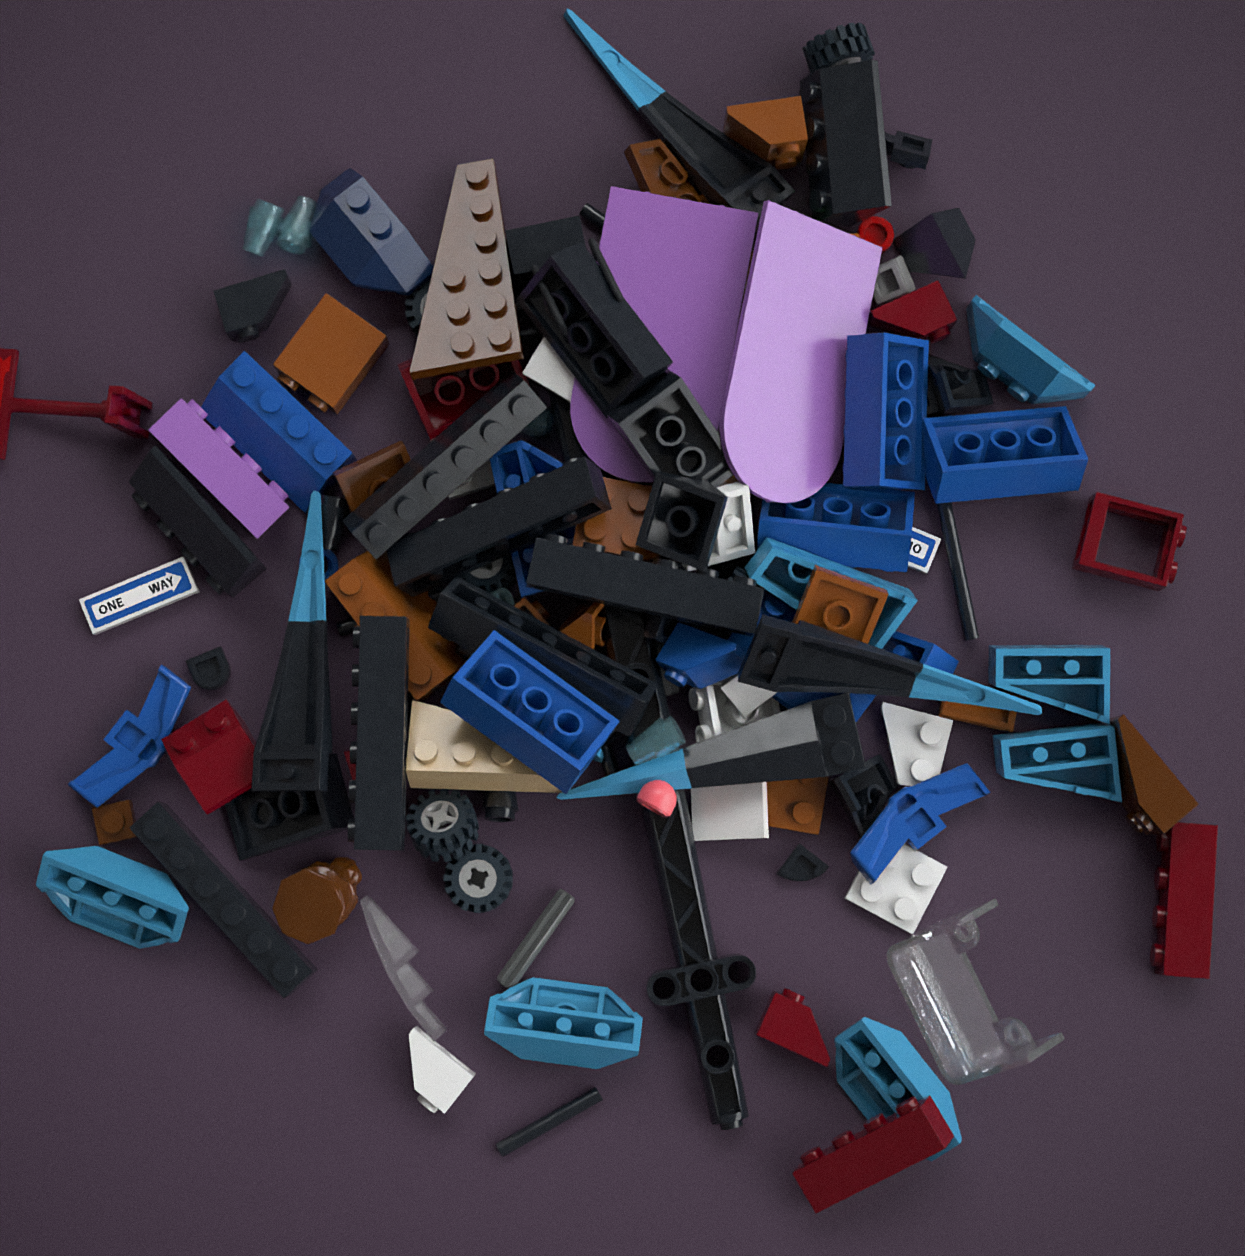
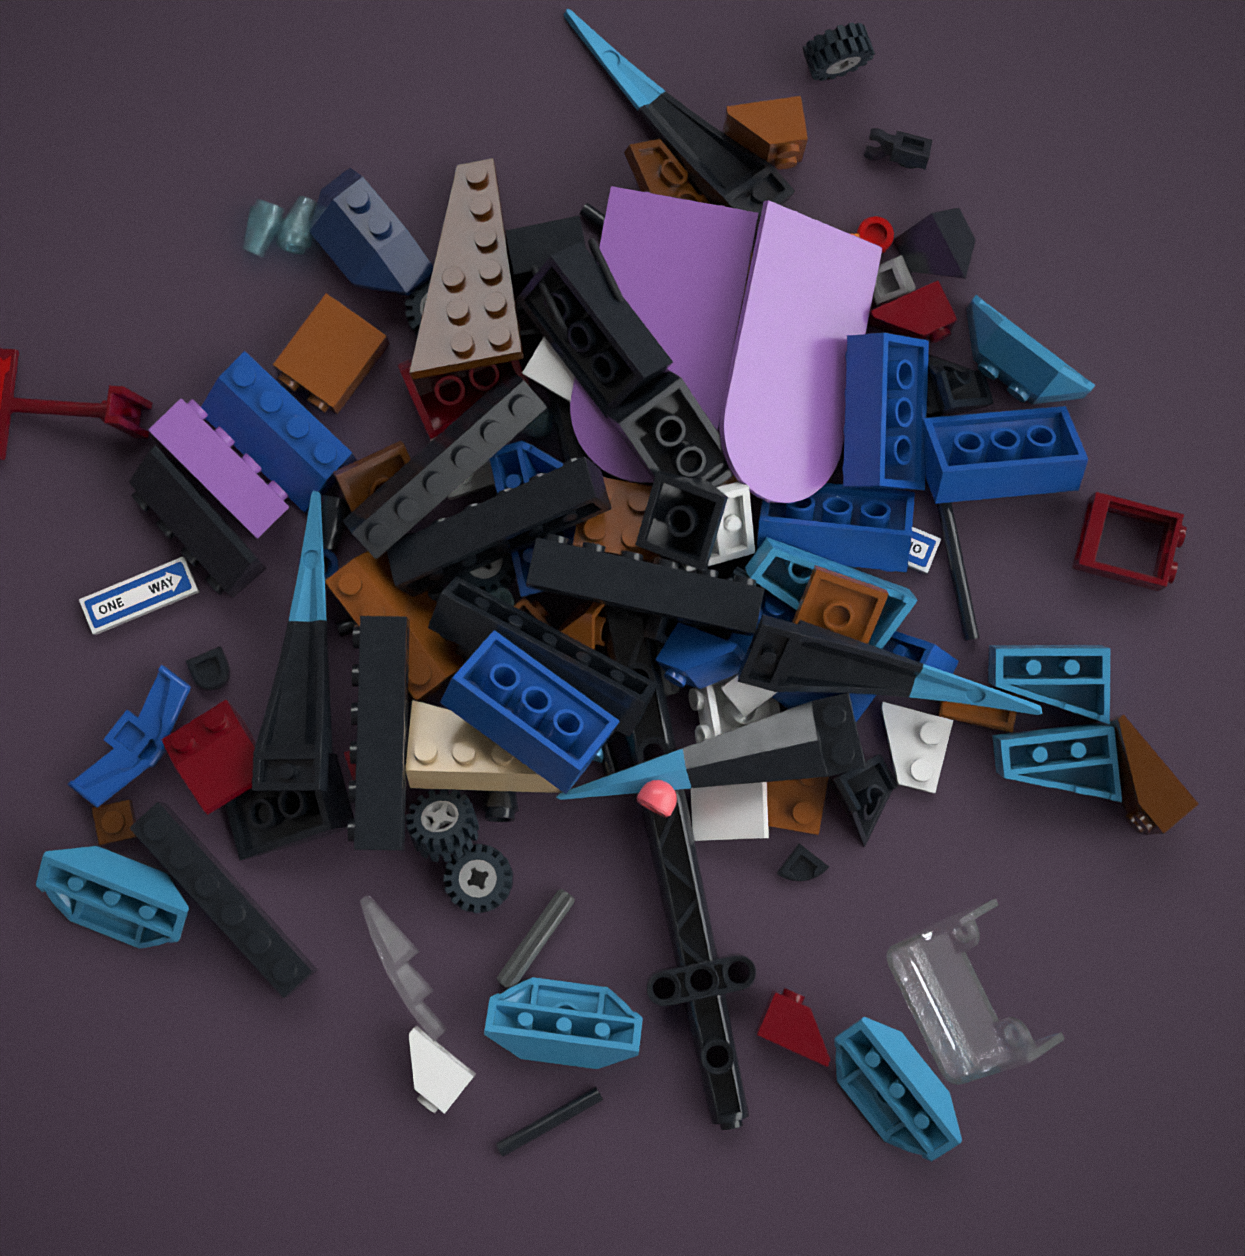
black slope [213,269,292,343] -> none
reddish brown piece [272,857,362,945] -> none
clear light blue cone [626,716,686,766] -> none
dark red brick [792,1095,954,1214] -> none
black slope [799,60,892,227] -> none
white plate [844,844,948,934] -> none
blue plate [850,763,991,885] -> none
dark red brick [1150,822,1218,979] -> none

